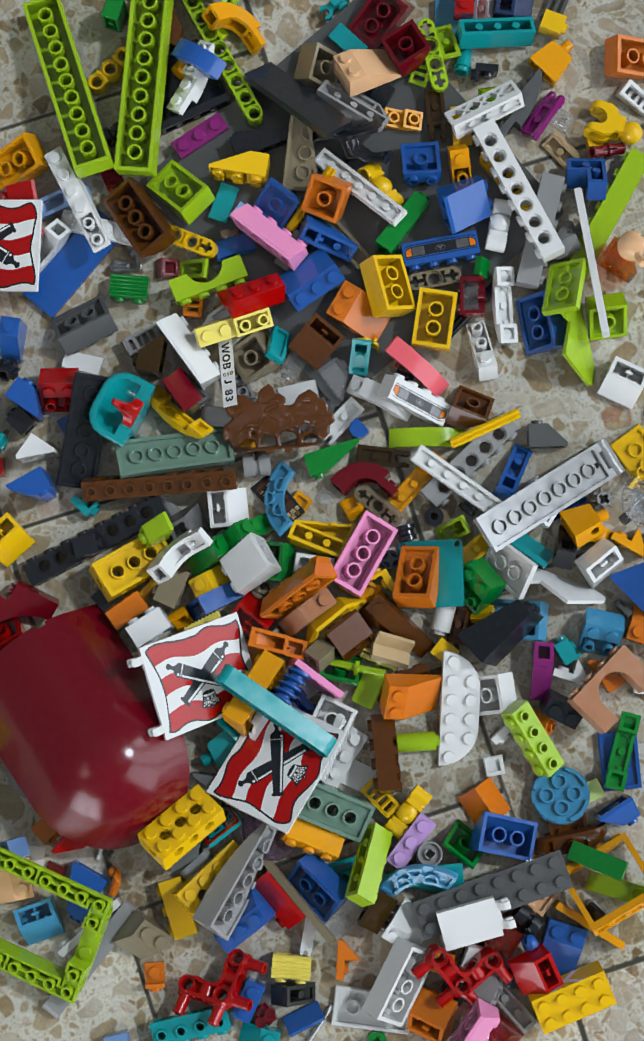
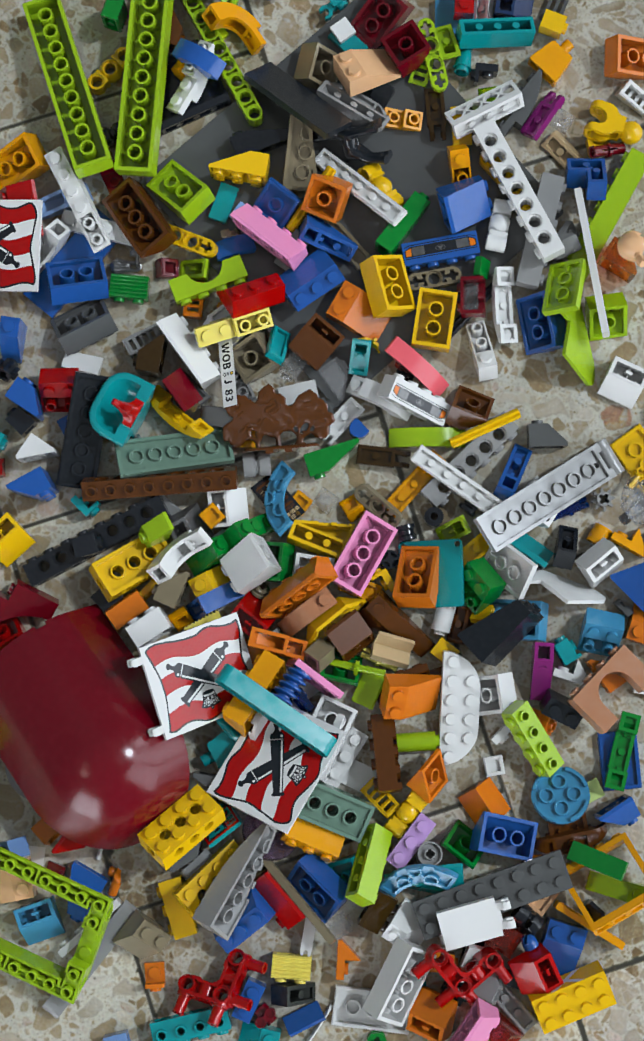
magenta plate [171,112,229,160] -> none
dark red arch [330,462,399,500] -> none
blue plate [400,141,442,186] -> none
light orange torso [560,504,609,549] -> none
none -> blue slope [45,256,109,306]
none -> light orange tile [199,502,226,530]
none -> white tile [330,17,356,44]
none -> orange slope [406,748,448,803]

